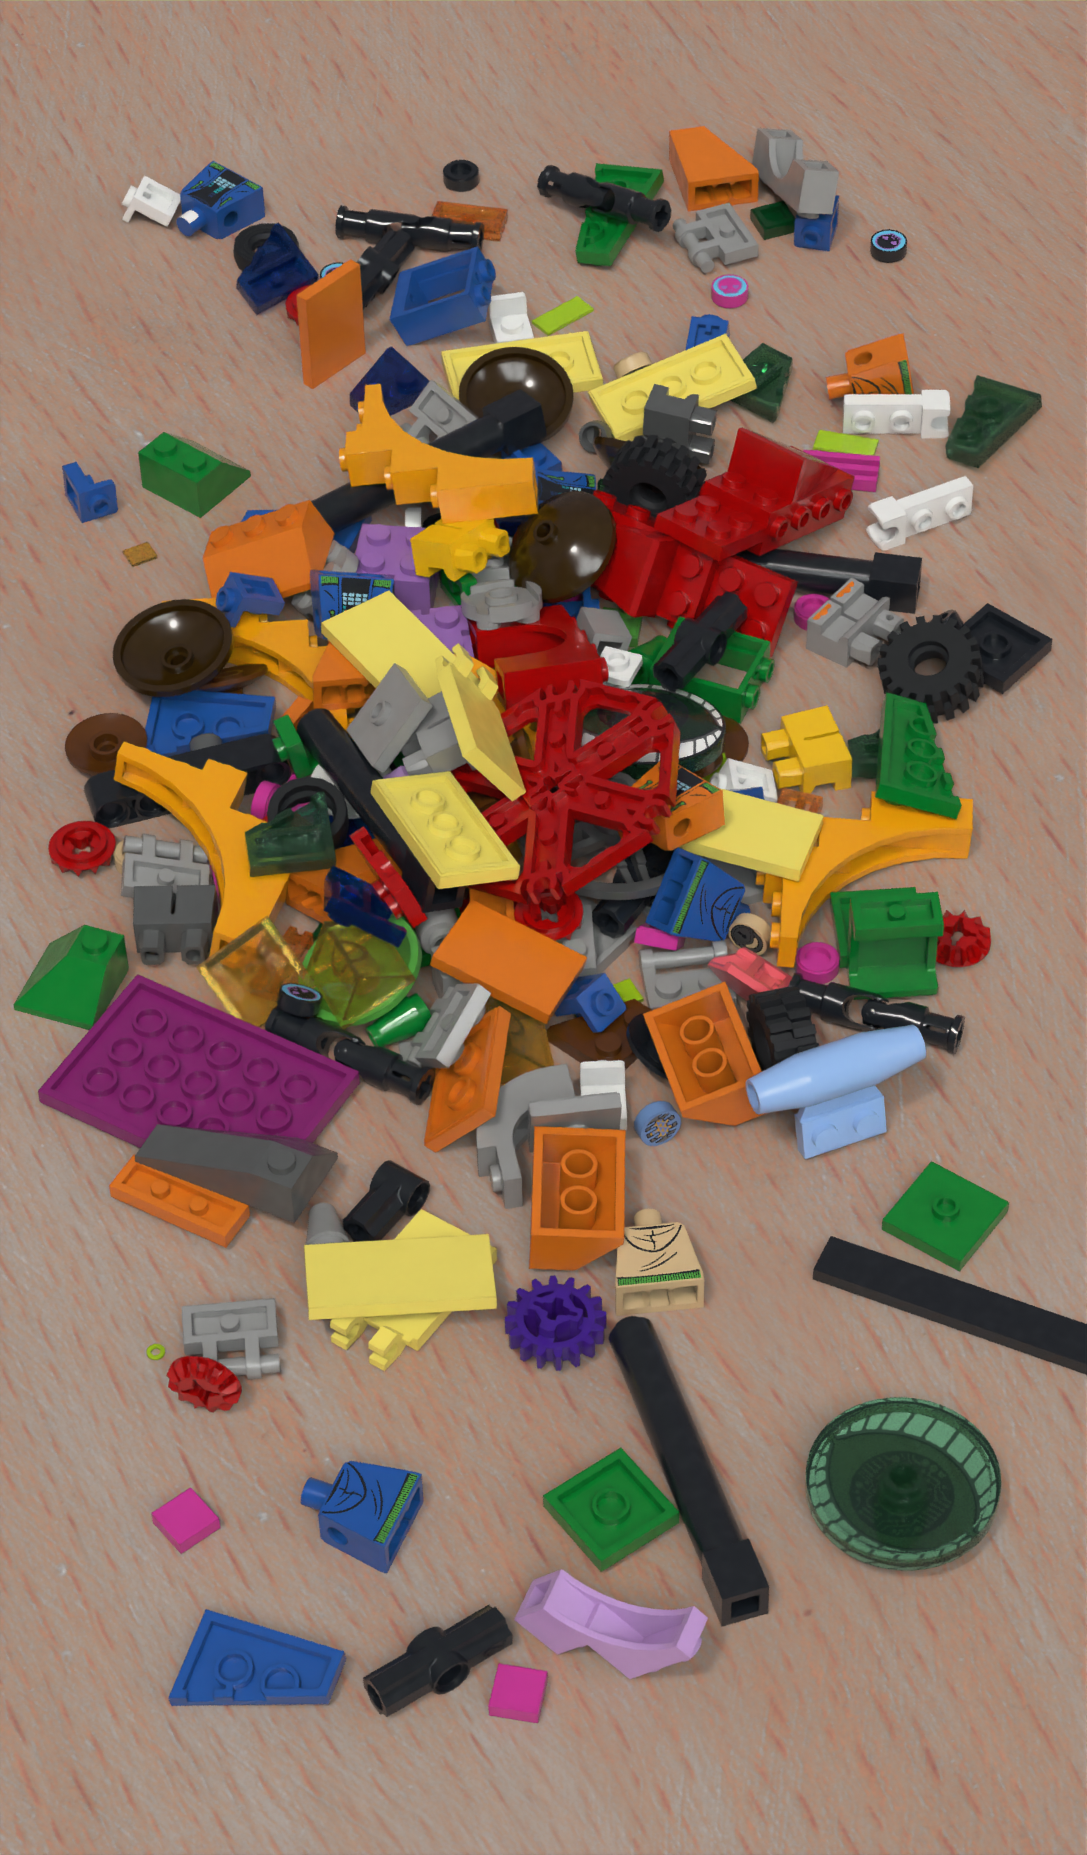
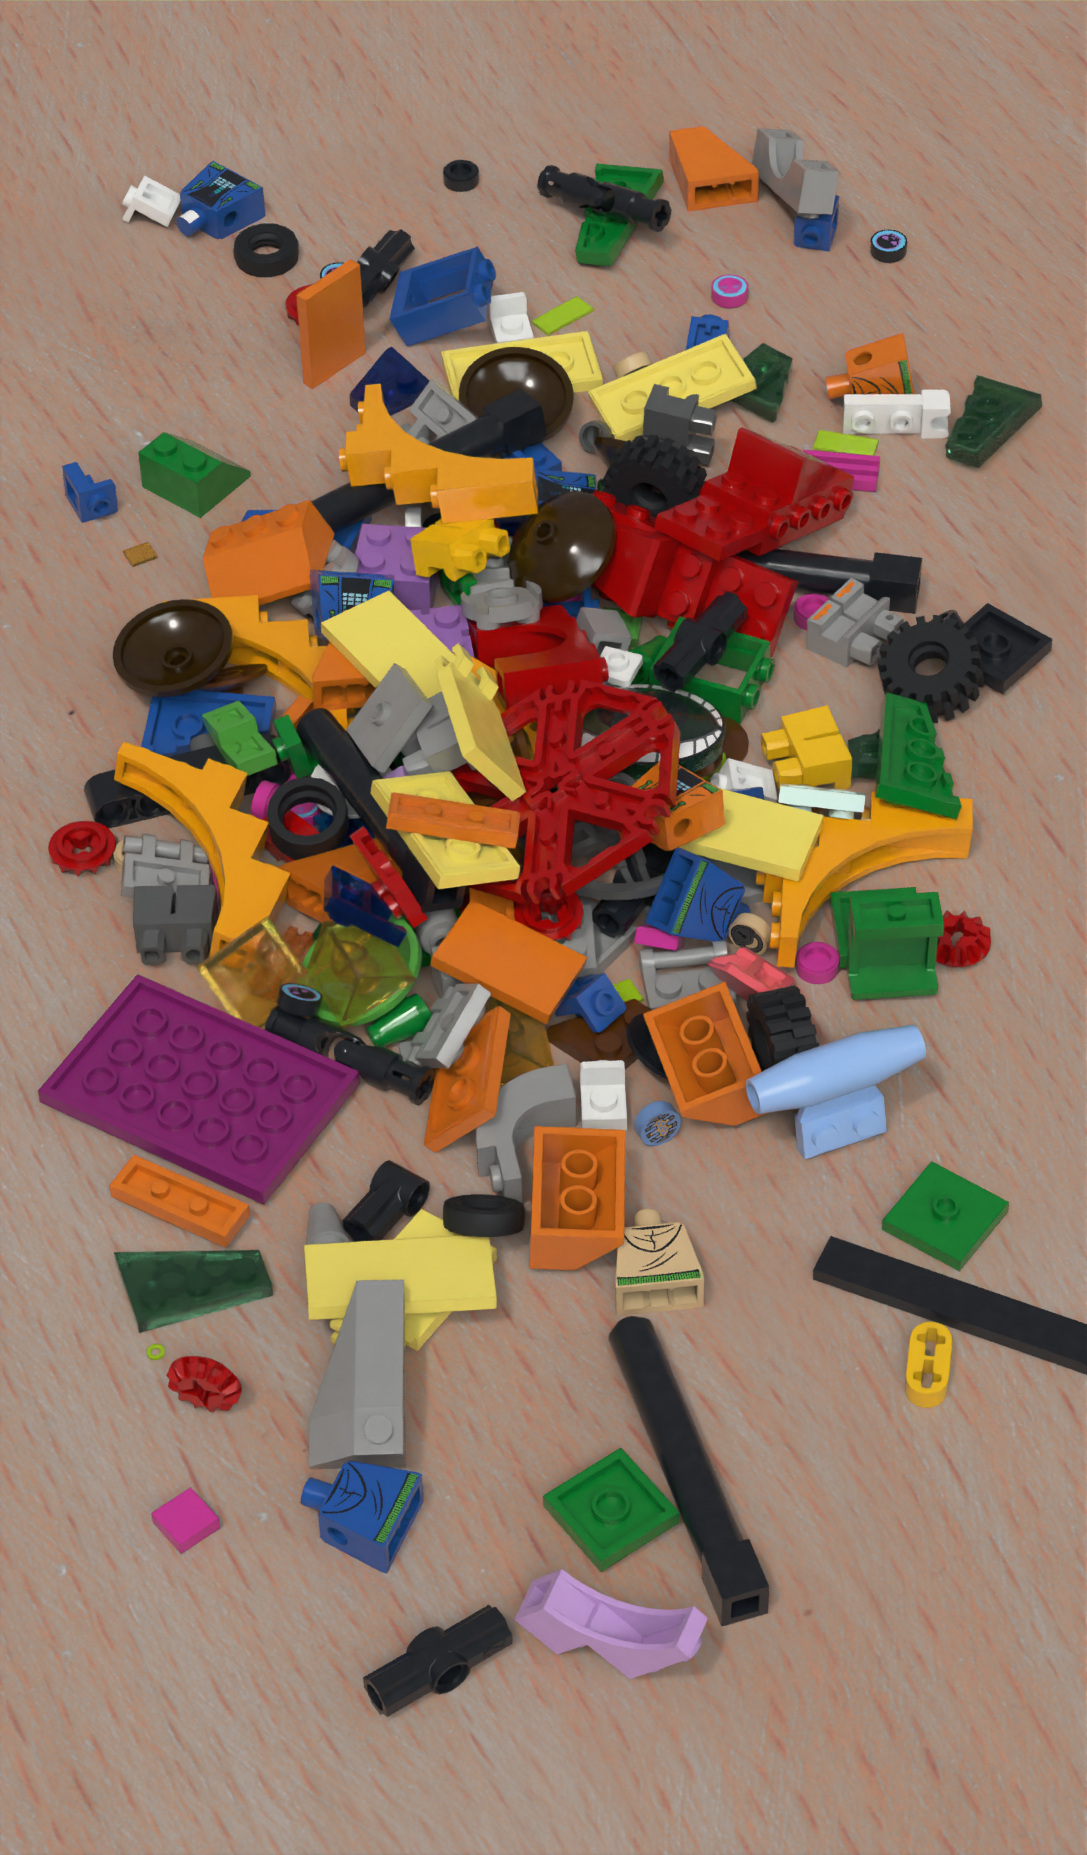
green slope [13,925,129,1030] -> none
reddish brown dish [65,713,148,775] -> none
dark grey wedge [135,1124,338,1223] -> none
blue wing [168,1609,346,1706] -> none
light grey plate [182,1298,280,1380] -> none
blue bracket [216,572,285,628] -> none
clear blue wing [236,222,319,315] -> none
clear green wing [245,792,336,877] -> none
black piece [335,205,484,251] -> none
clear orange tile [431,201,508,242] -> none
dark pink tile [488,1663,548,1723] -> none
dark purple gear [505,1275,607,1371] -> none
light grey plate [528,1092,622,1152] -> none
light grey plate [672,203,758,273] -> none
dark green tile [750,201,795,240] -> none
black piece [789,973,965,1055] -> none
clear green dish [805,1397,1001,1571] -> none
white plate [866,476,973,551] -> none
none -> clear green wing [114,1250,273,1333]
none -> bright green slope [202,701,278,776]
none -> light grey wedge [309,1280,406,1469]
none -> orange tile [386,792,520,849]
none -> black tyre [443,1194,525,1237]
none -> light aqua plate [778,783,865,819]
none -> yellow beam [905,1322,953,1408]

